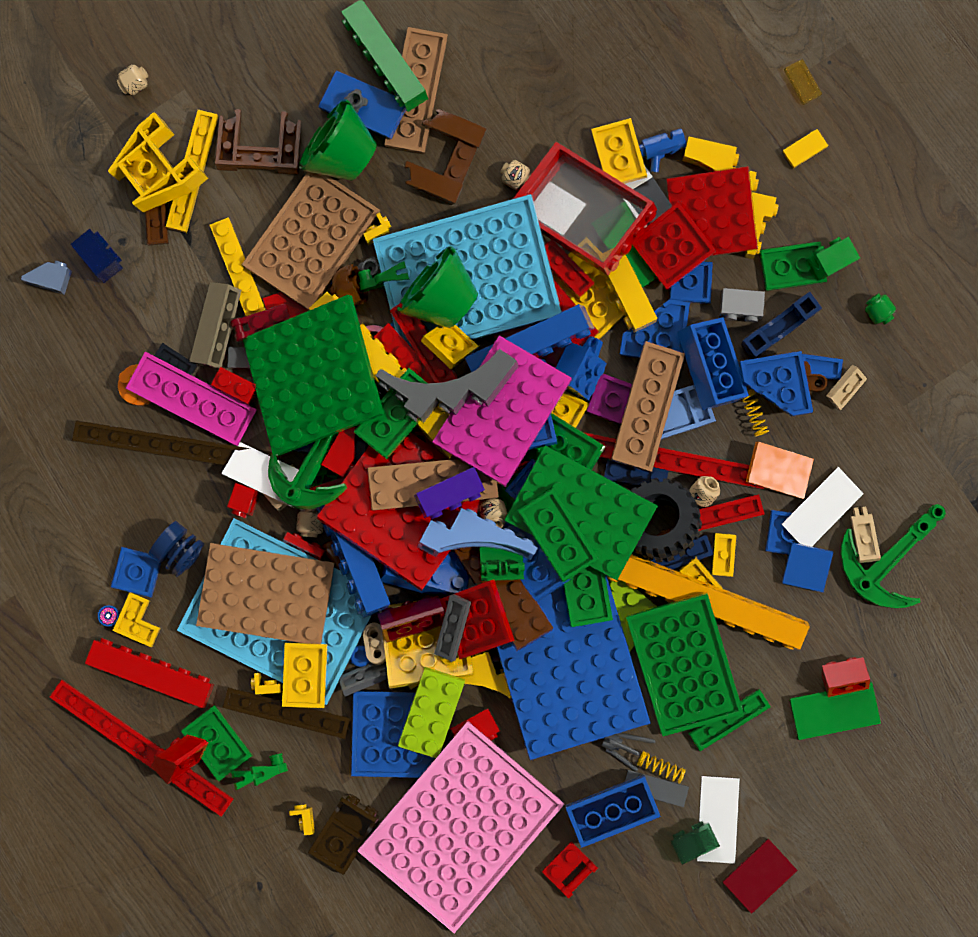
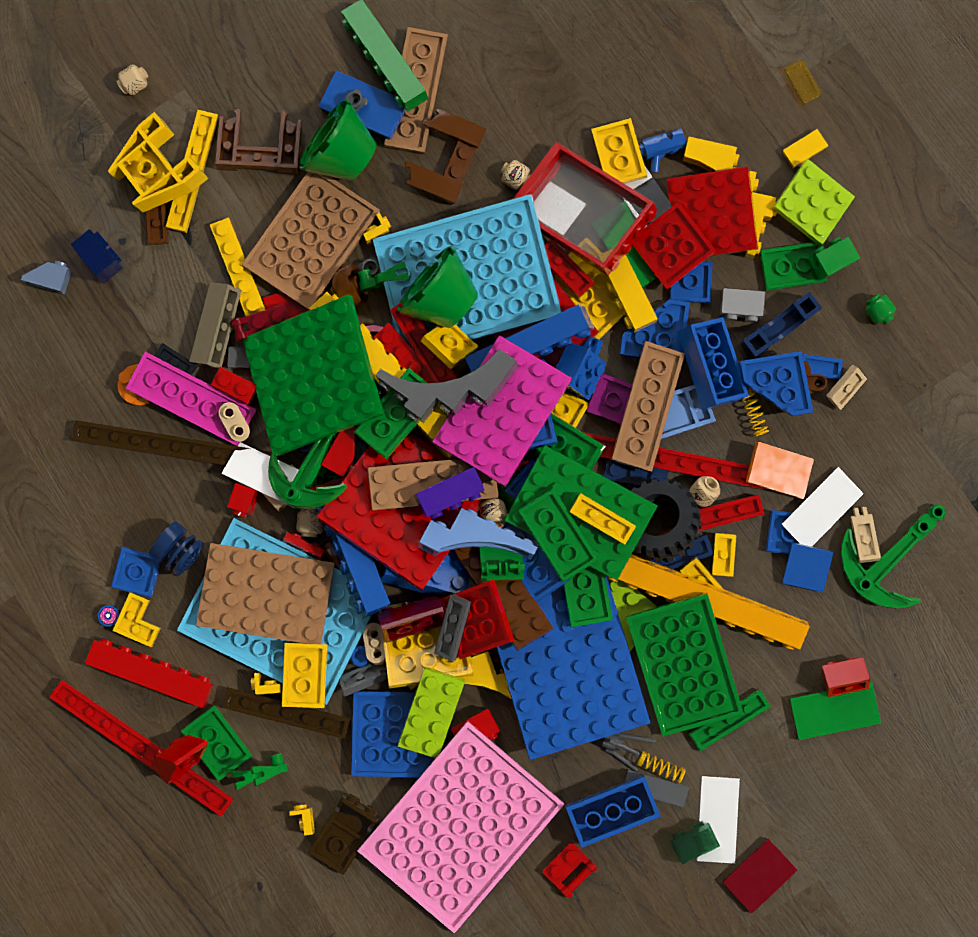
none -> tan plate [219,402,250,442]
none -> yellow plate [569,493,636,544]
none -> lime plate [772,159,855,246]

